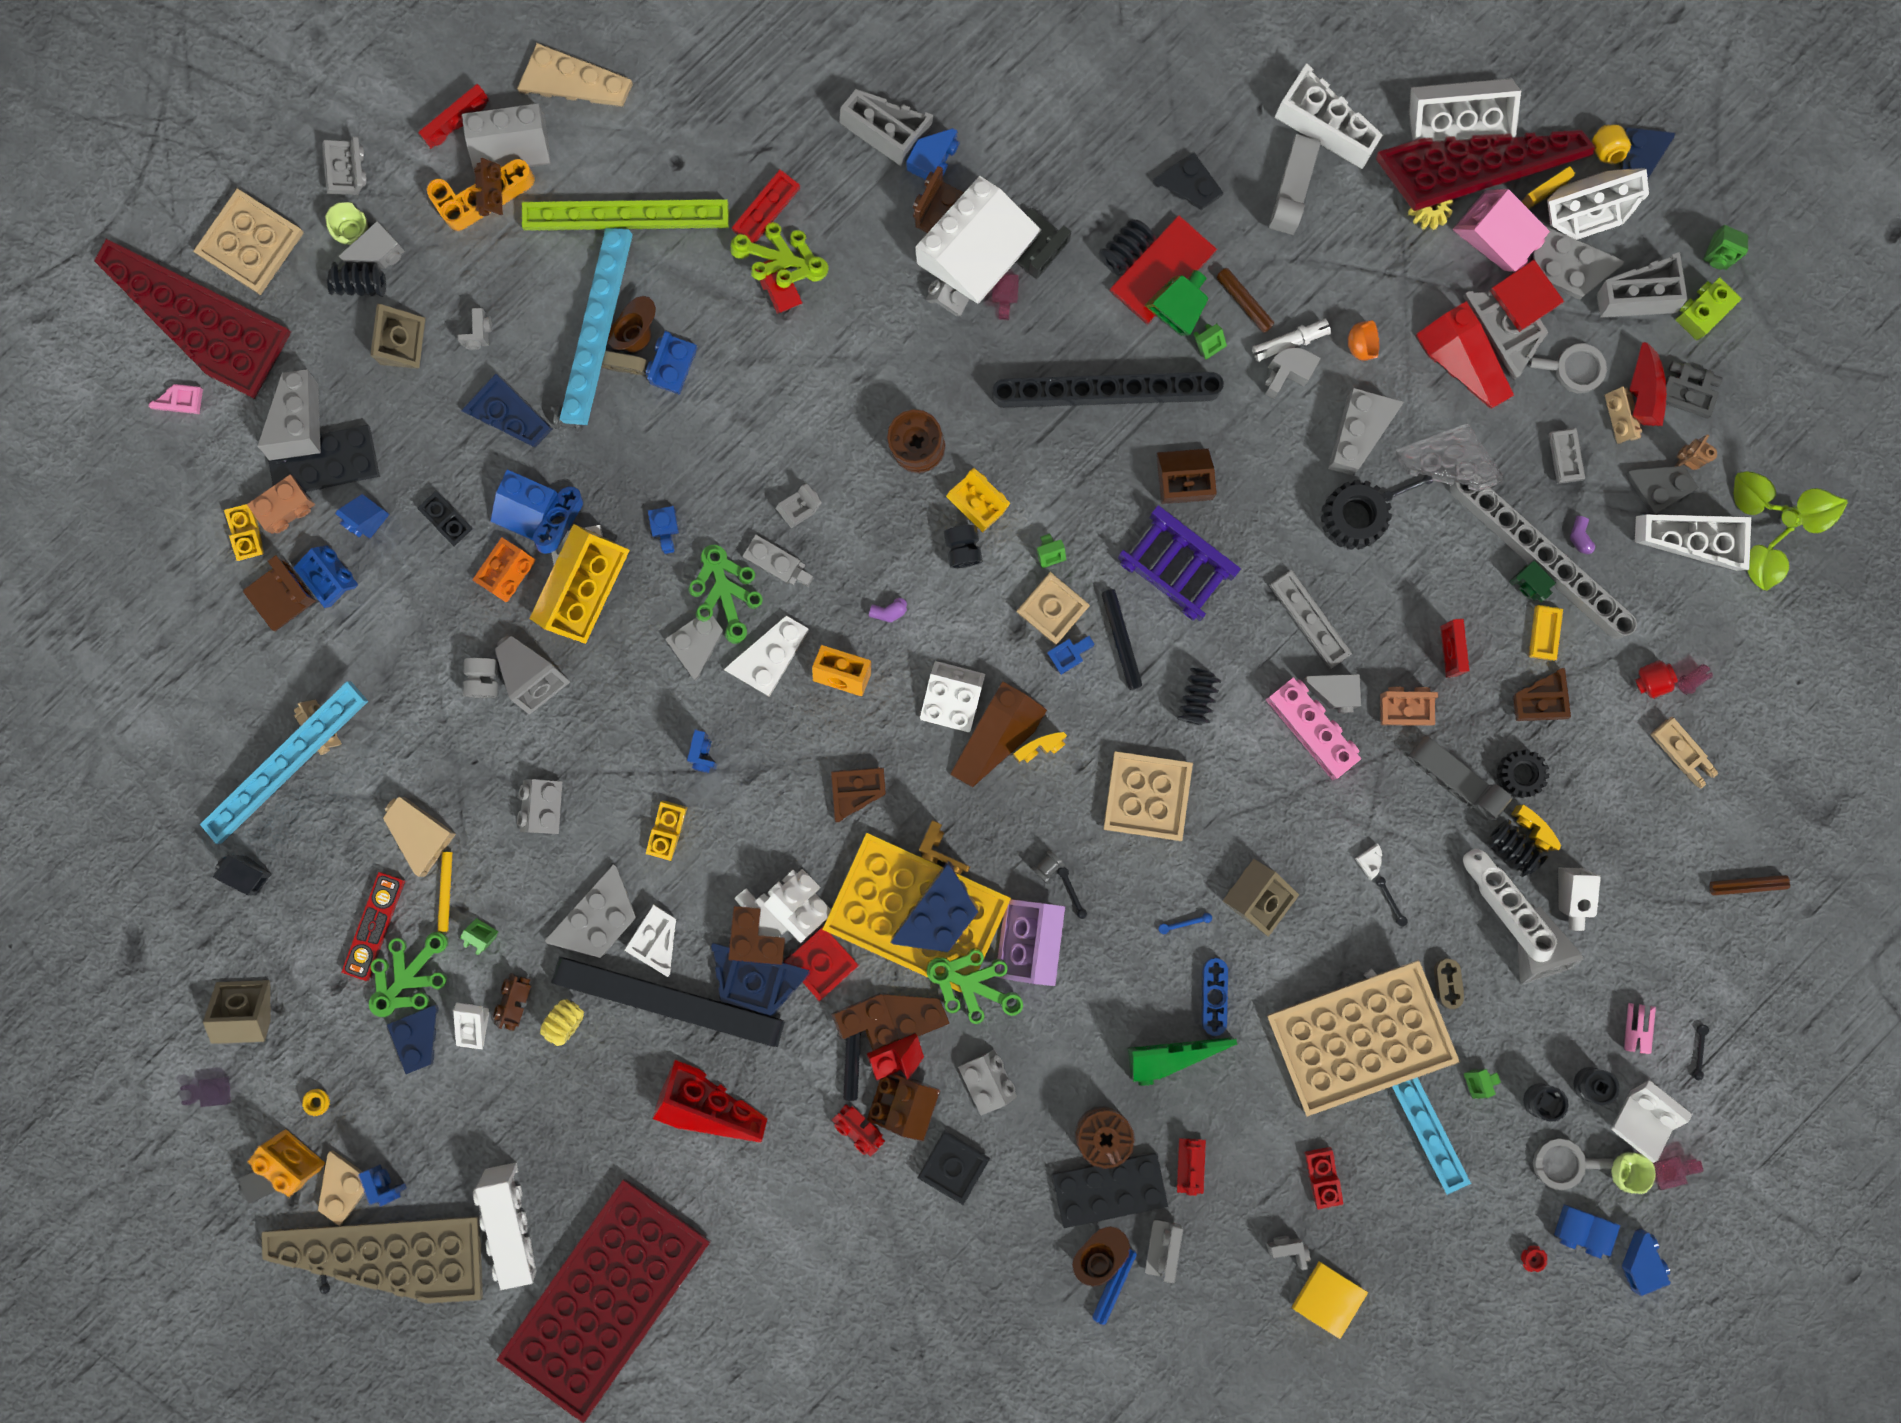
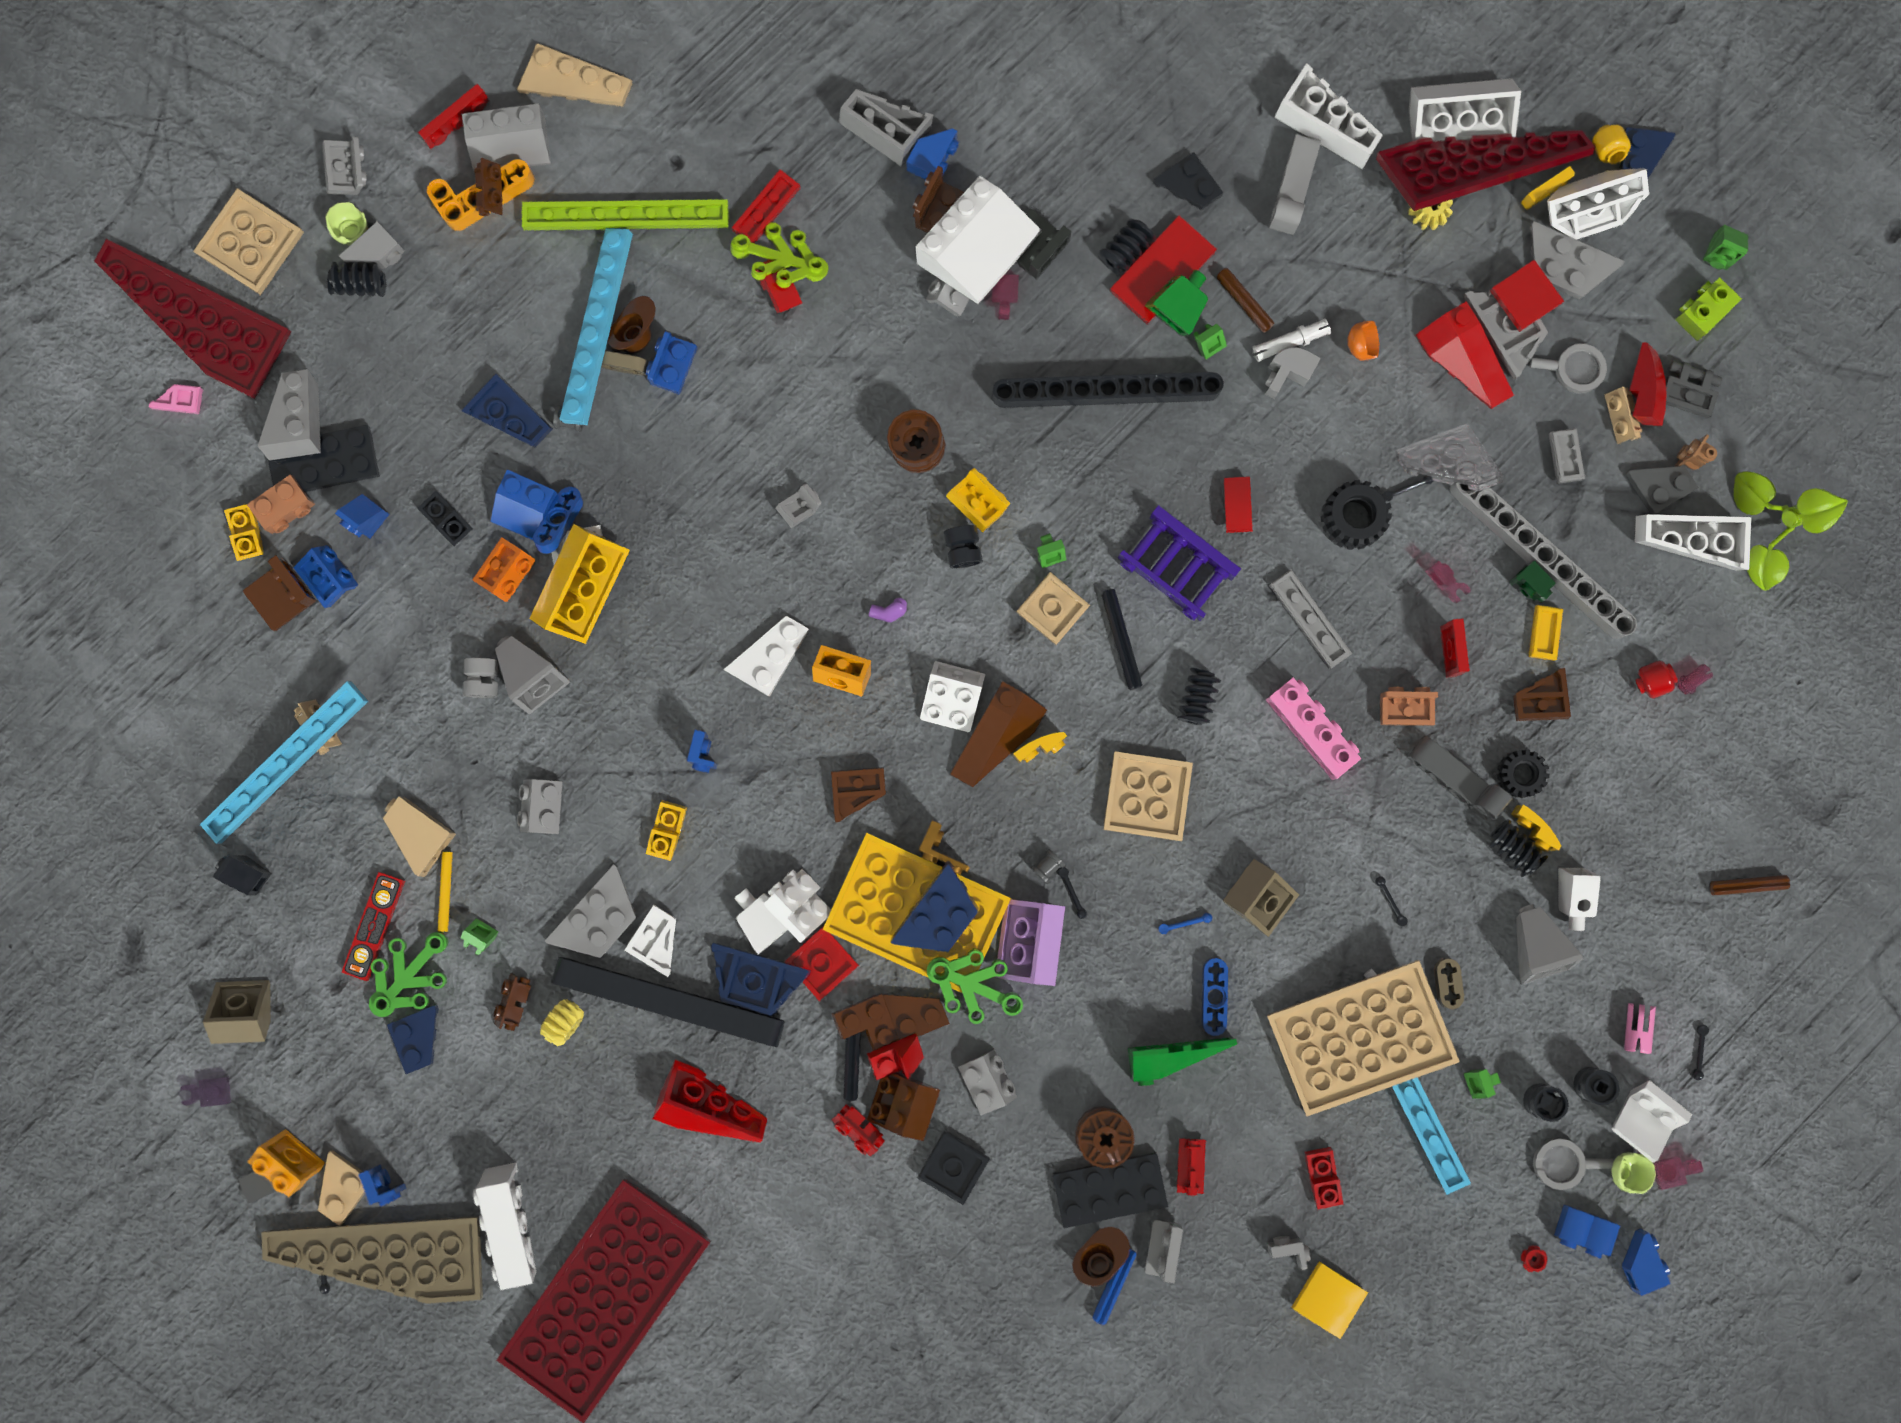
yellow plate [302,1089,330,1116] -> none
dark tan slope [371,304,425,369] -> none
white slope [453,1003,489,1049] -> none
light grey bracket [458,308,492,350] -> none
blue plate [648,506,679,554] -> none
light grey wing [665,610,724,681] -> none
bright green plant [688,545,763,644] -> none
reddish brown plate [728,906,785,965] -> none
light grey hinge [742,535,814,587] -> none
blue plate [1047,636,1095,675] -> none
reddish brown slope [1157,448,1217,504] -> none
light grey slope [1302,674,1361,714] -> none
light grey wedge [1328,388,1404,476] -> none
white tile [1355,844,1382,880] -> none
bright pink slope [1452,189,1550,272] -> none
white piece [1463,849,1557,962] -> none
medium lavender arm [1570,516,1595,555] -> none
light grey wedge [1597,252,1687,317] -> none
tan hinge [1650,717,1718,788] -> none
none -> red slope [1224,476,1253,533]
none -> clear pink plate [1425,561,1471,603]

